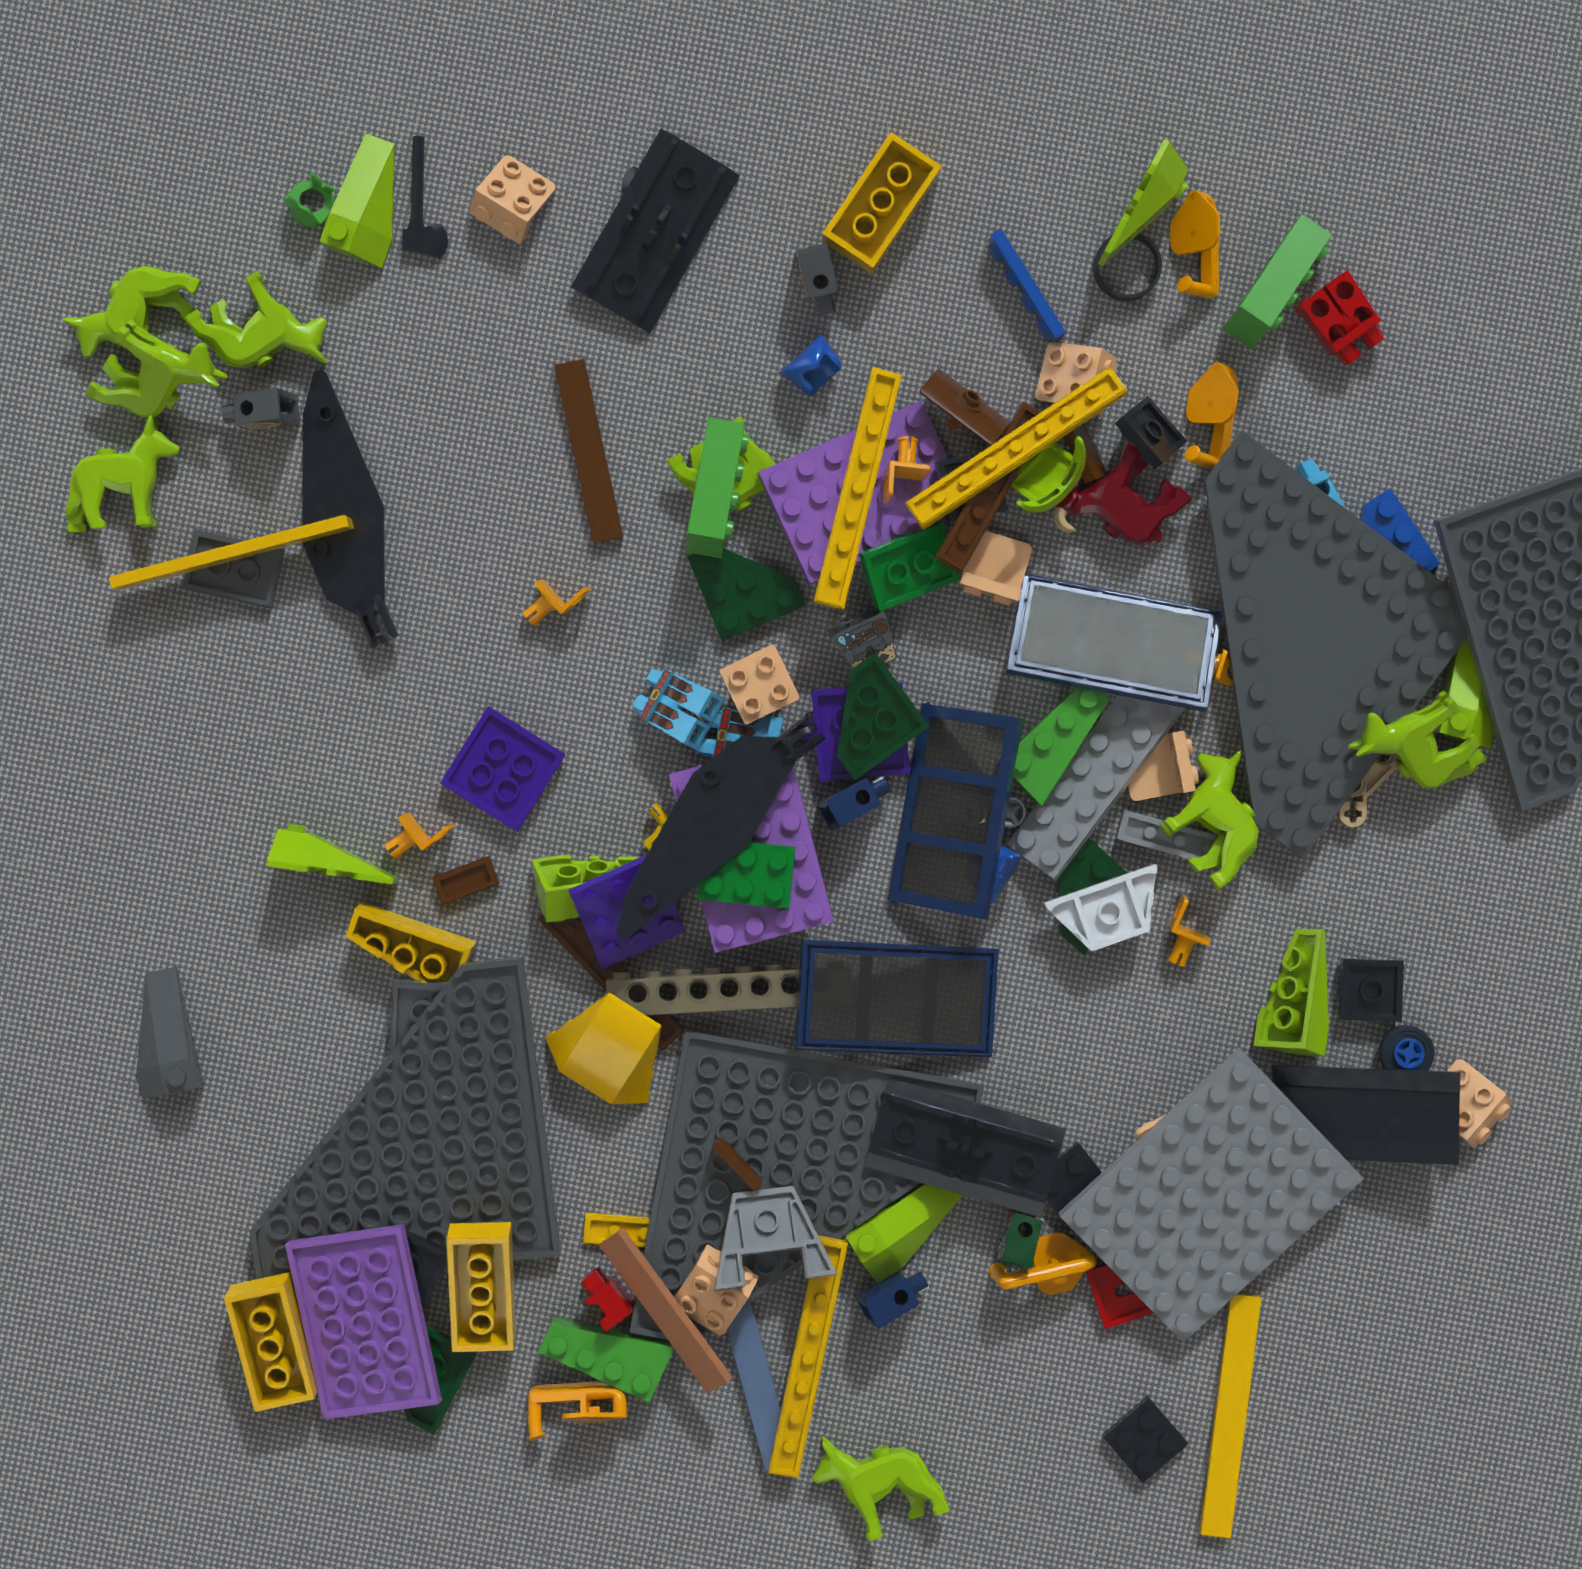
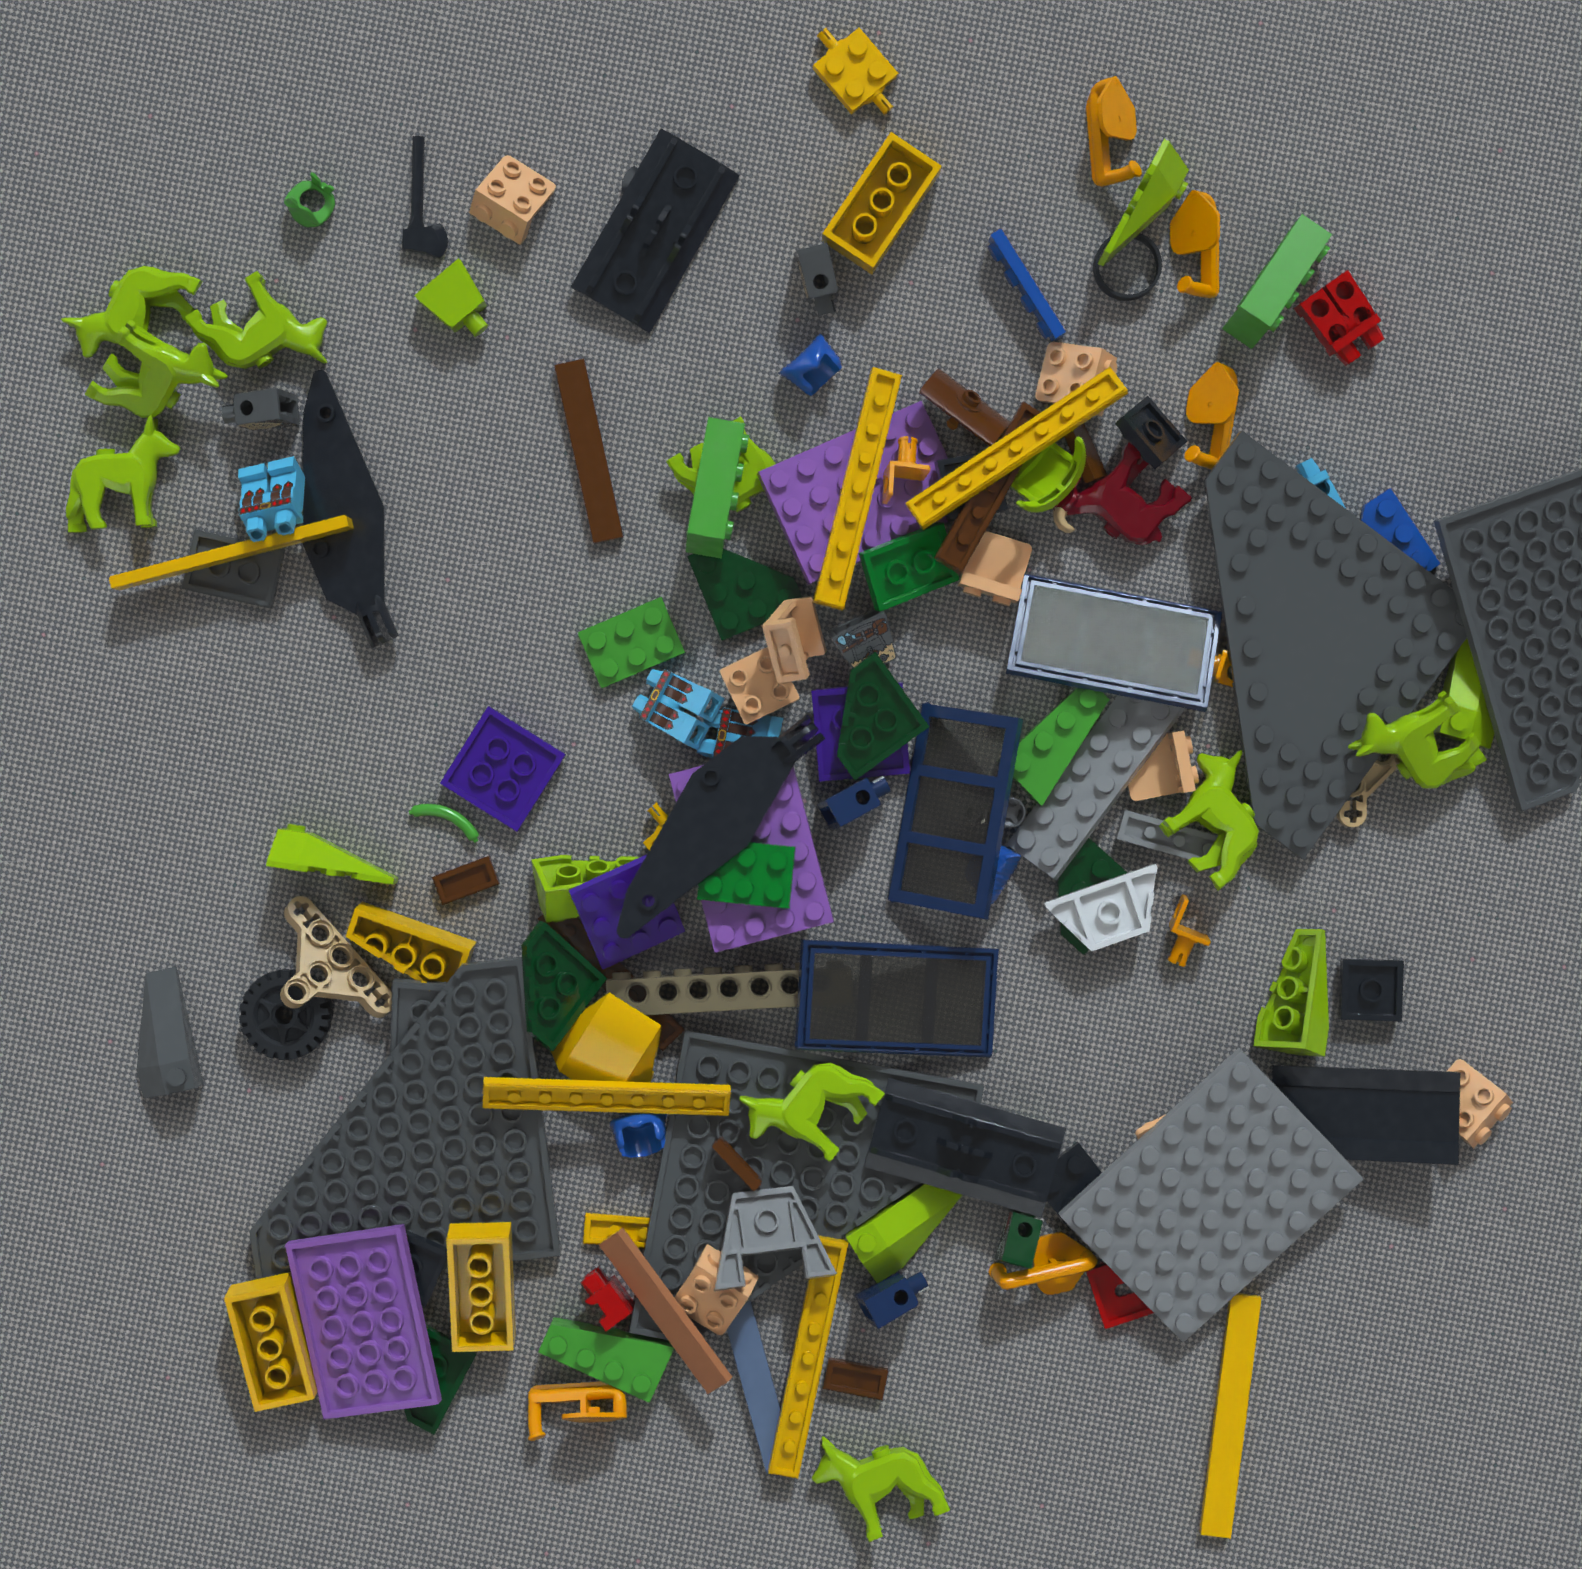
lime wedge [320,133,395,269] -> none
light orange bracket [385,812,456,859] -> none
light orange bracket [522,579,592,626] -> none
black plate [1102,1395,1188,1483] -> none
black wheel [1379,1025,1435,1071] -> none
none -> medium azure hips [238,456,305,542]
none -> black wheel [239,969,333,1060]
none -> tan beam [280,896,392,1018]
none -> bright green piece [409,804,479,843]
none -> lime torso [414,258,489,337]
none -> yellow tile [483,1077,731,1116]
none -> dark green plate [521,921,607,1051]
none -> bright green plate [577,597,685,689]
none -> blue hair [610,1113,667,1158]
none -> lime animal [739,1062,885,1162]
none -> light nougat panel [762,596,827,683]
none -> yellow plate [812,27,899,115]
none -> reddish brown tile [823,1357,888,1401]
none -> light orange piece [1086,76,1142,187]

